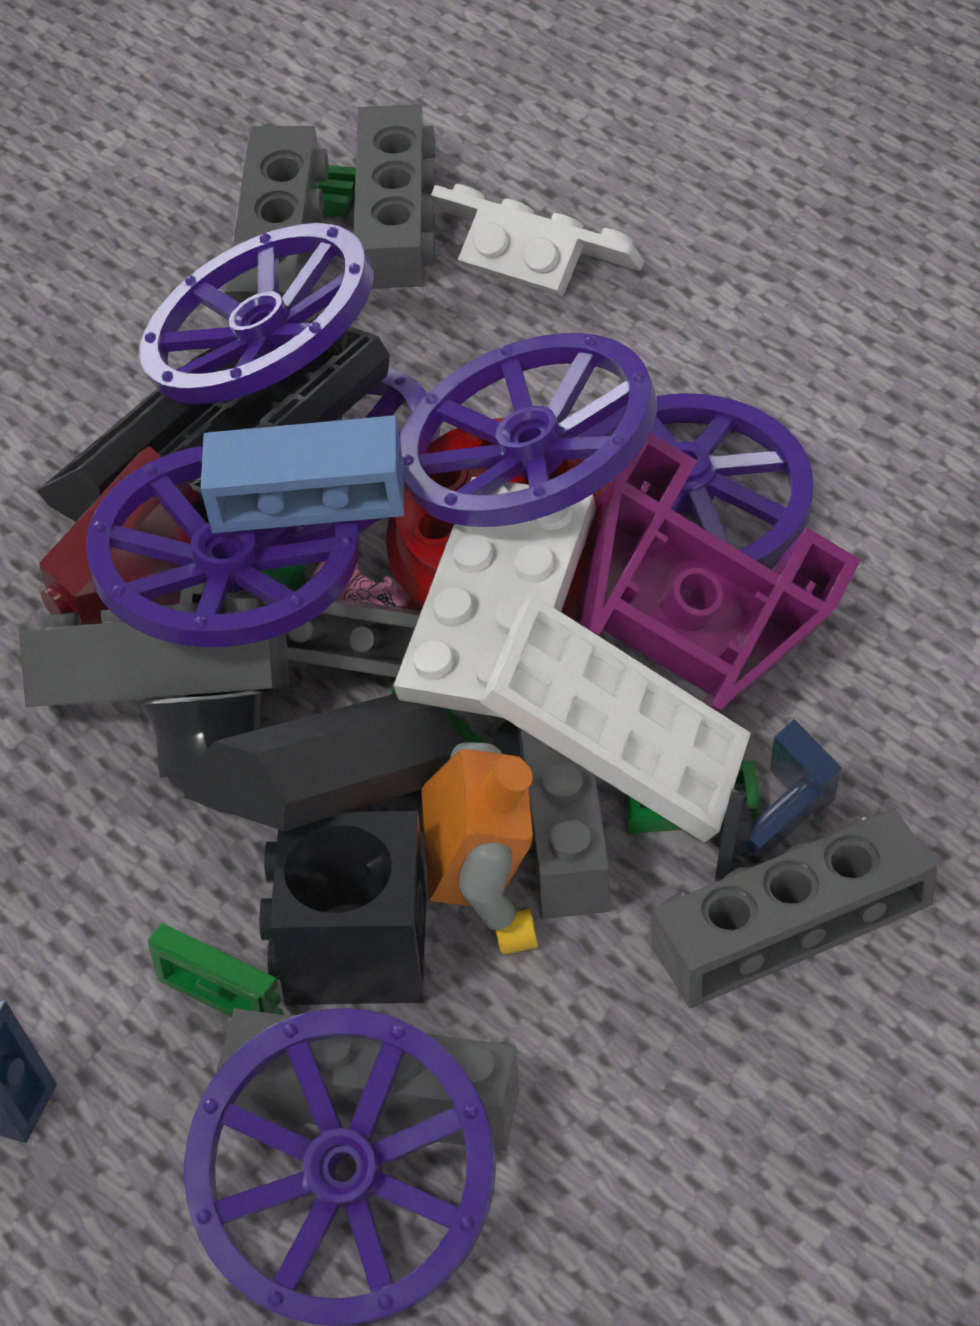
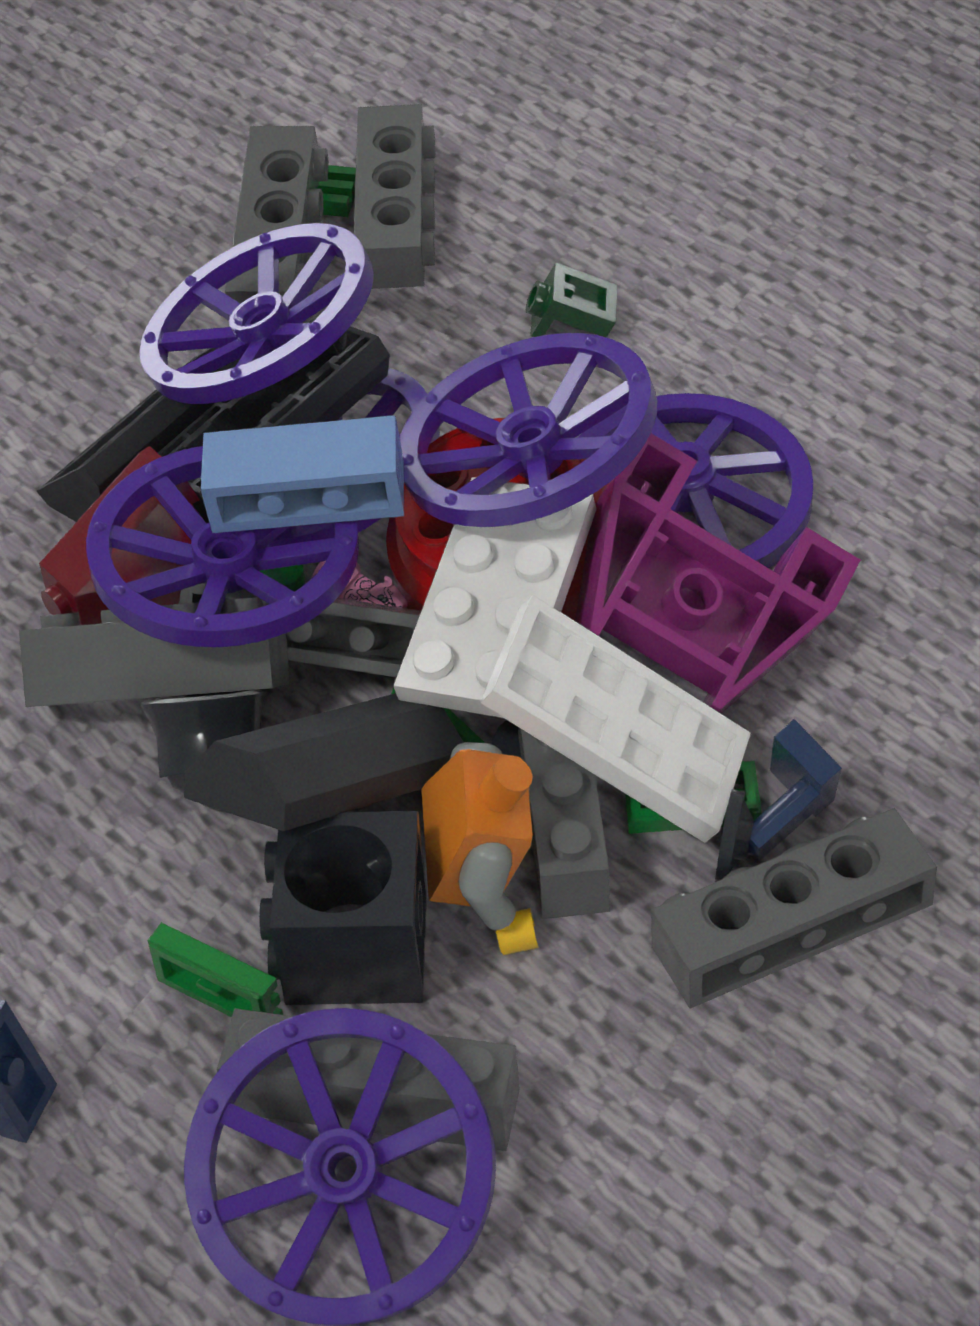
white bracket [431,184,644,296] -> none
none -> dark green bracket [525,262,617,337]

